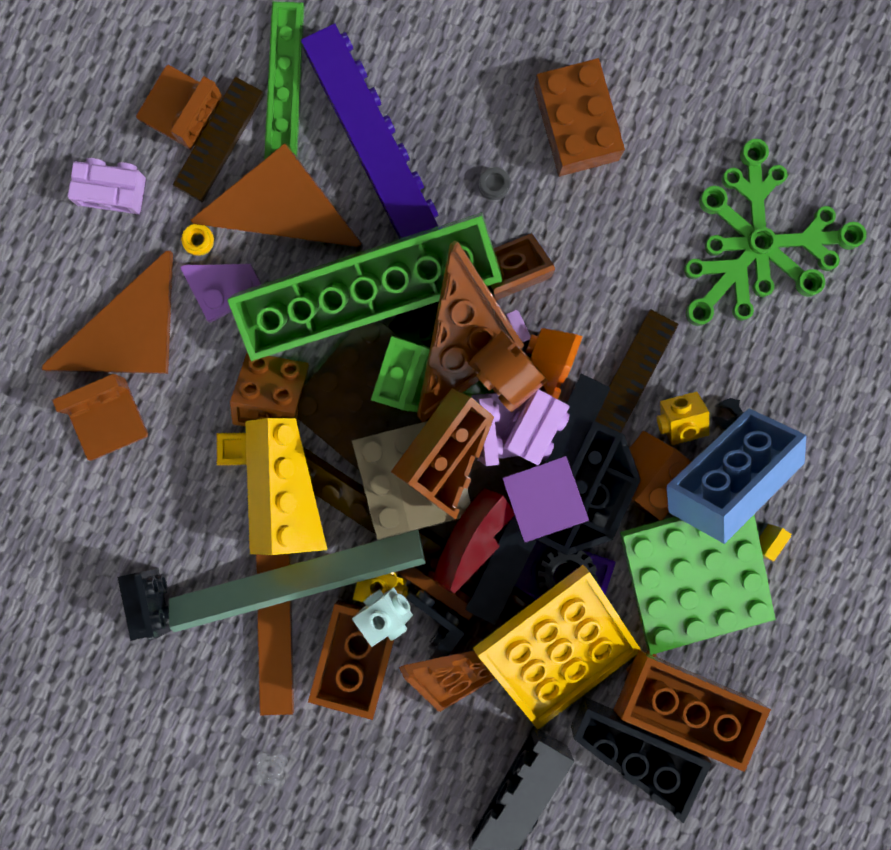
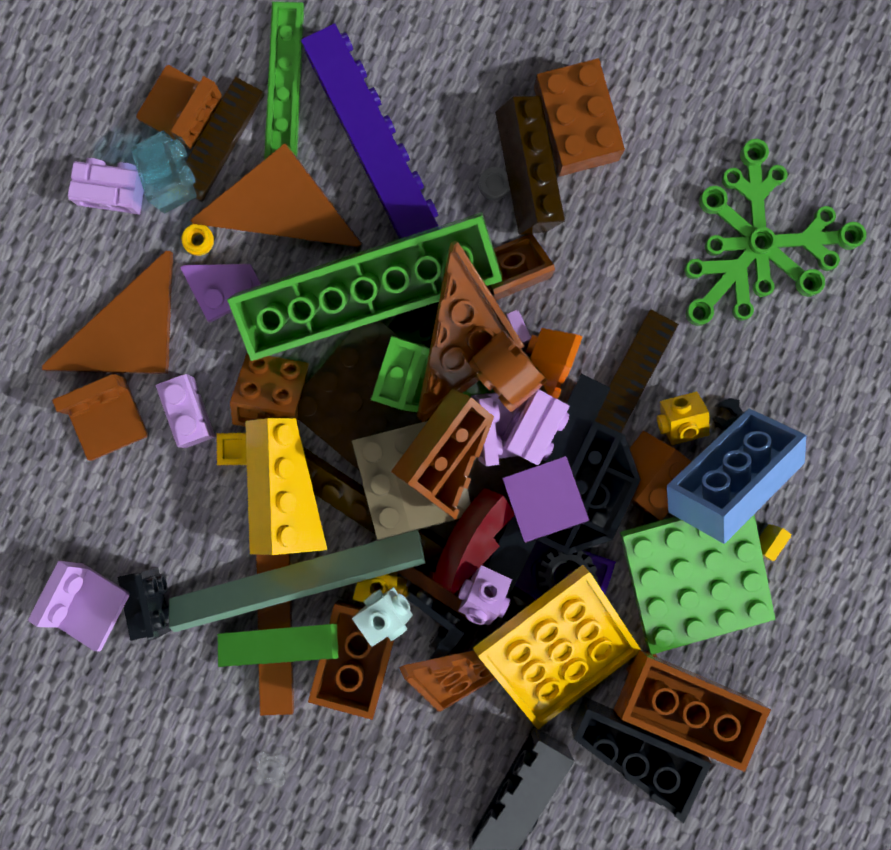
none -> lavender bracket [27,561,130,651]
none -> clear light blue brick [131,130,197,214]
none -> lavender brick [155,374,215,448]
none -> bright green tile [217,624,339,667]
none -> lavender brick [458,565,512,625]
none -> dark brown brick [495,96,565,235]

